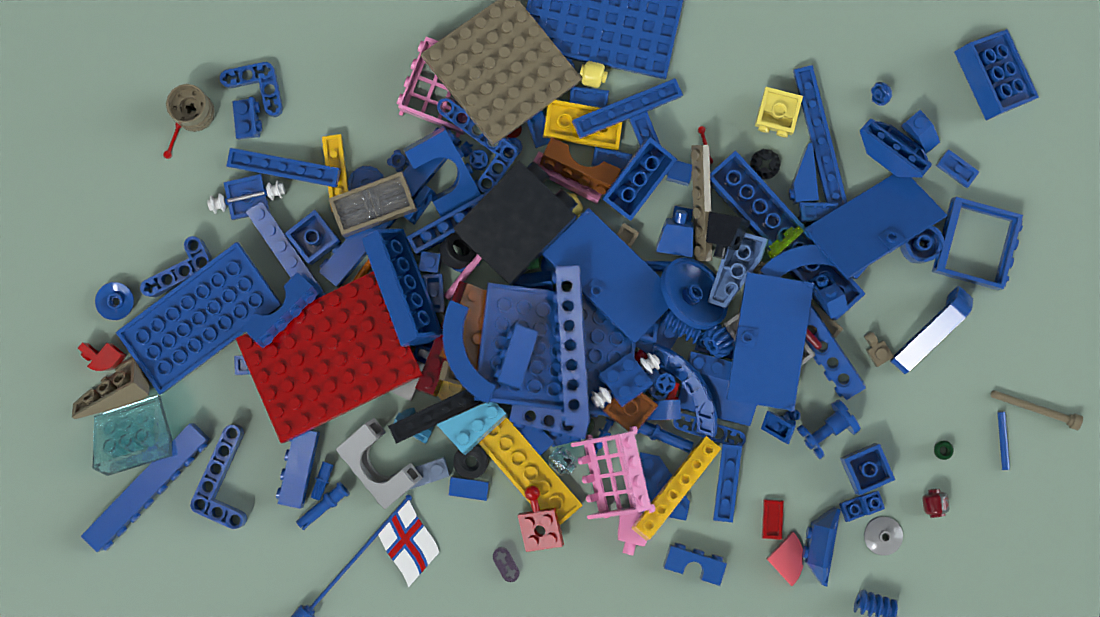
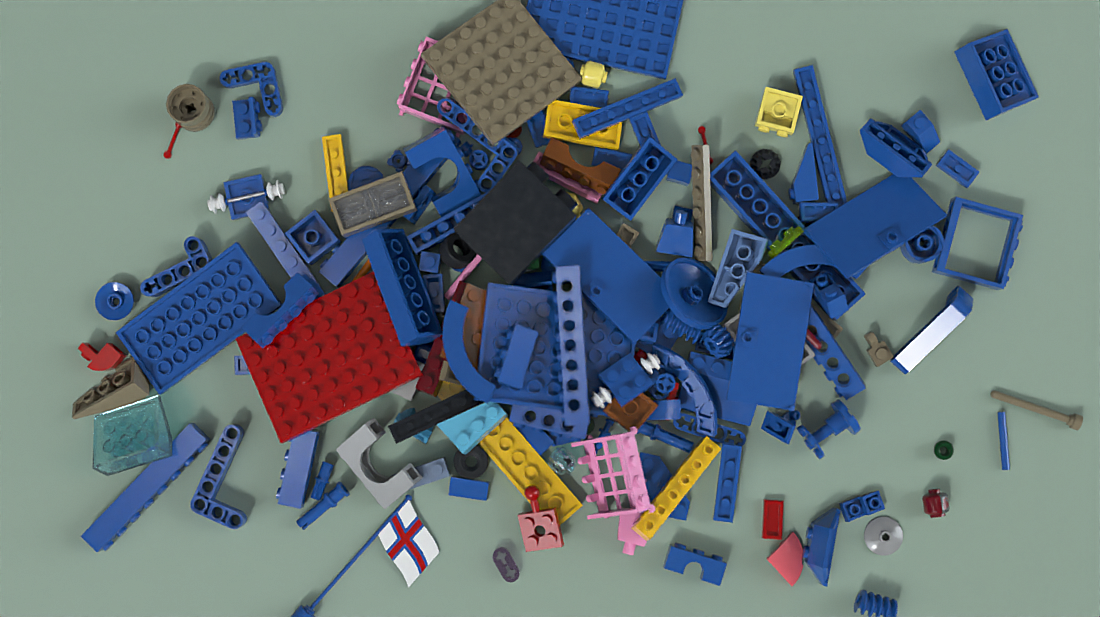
blue plate [226,148,341,188] -> none
black torso [706,211,750,259] -> none
blue brick [840,443,896,495] -> none
blue plate [871,82,892,106] -> none

